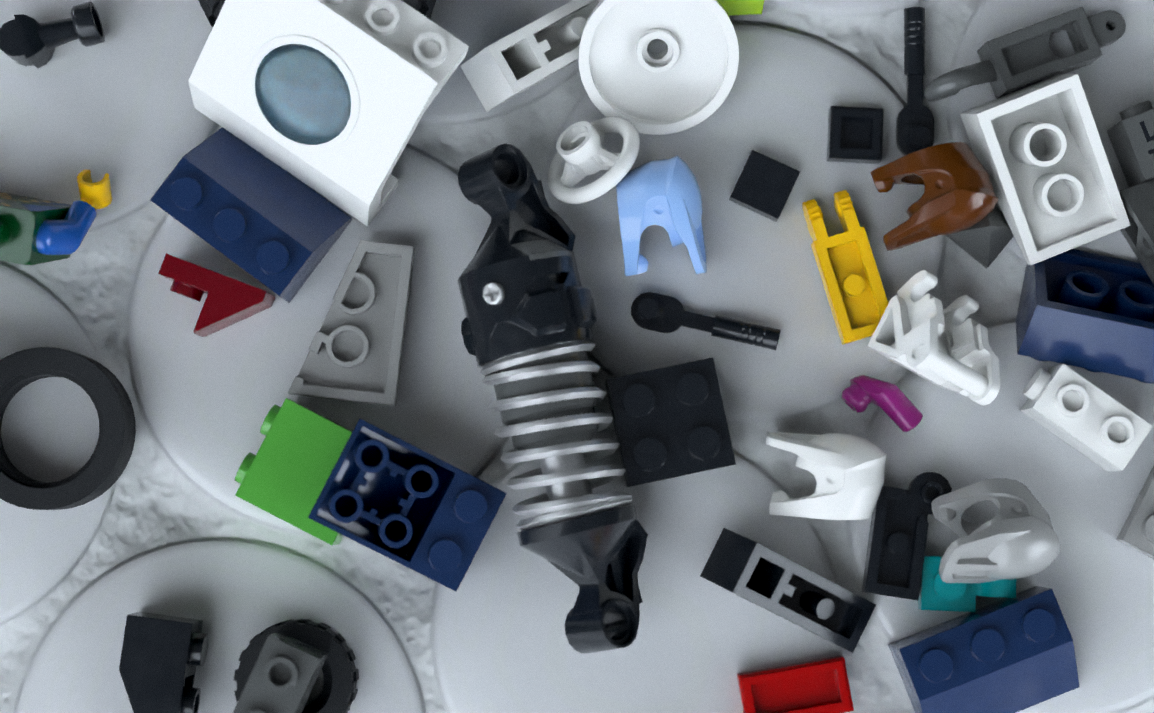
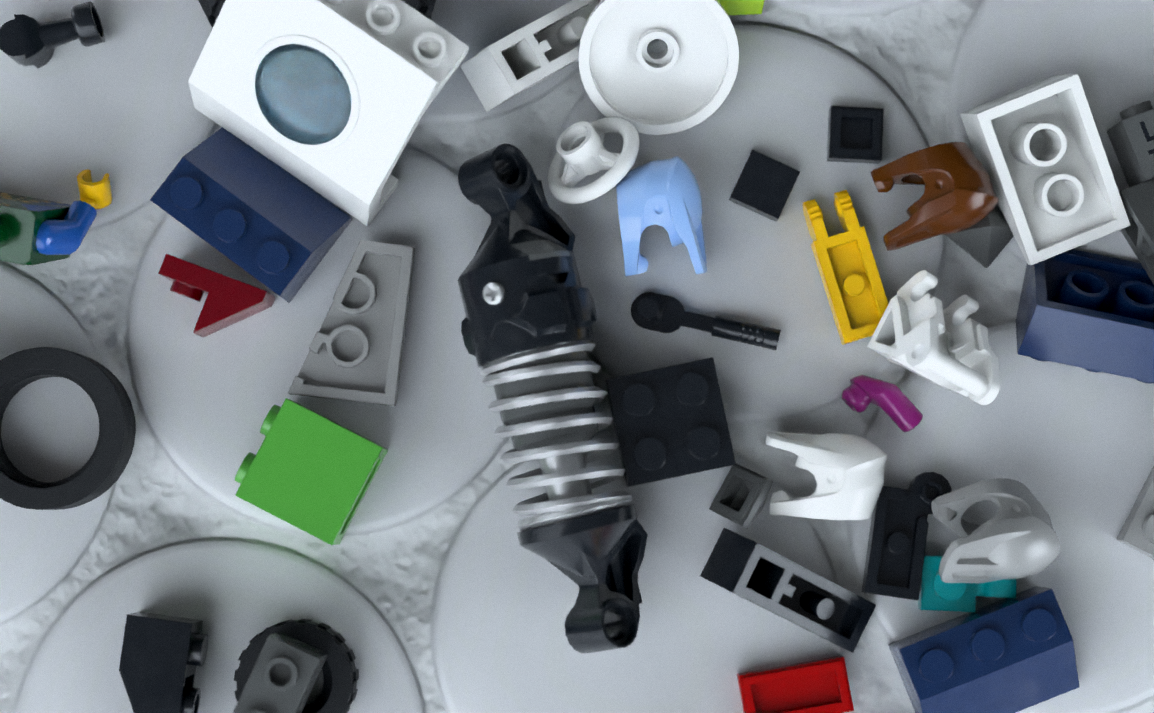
dark blue slope [308,418,507,592] -> none
black piece [896,7,934,155] -> none
dark grey piece [924,7,1126,102] -> none
white brick [1020,364,1153,472] -> none
none -> dark grey slope [709,464,773,529]

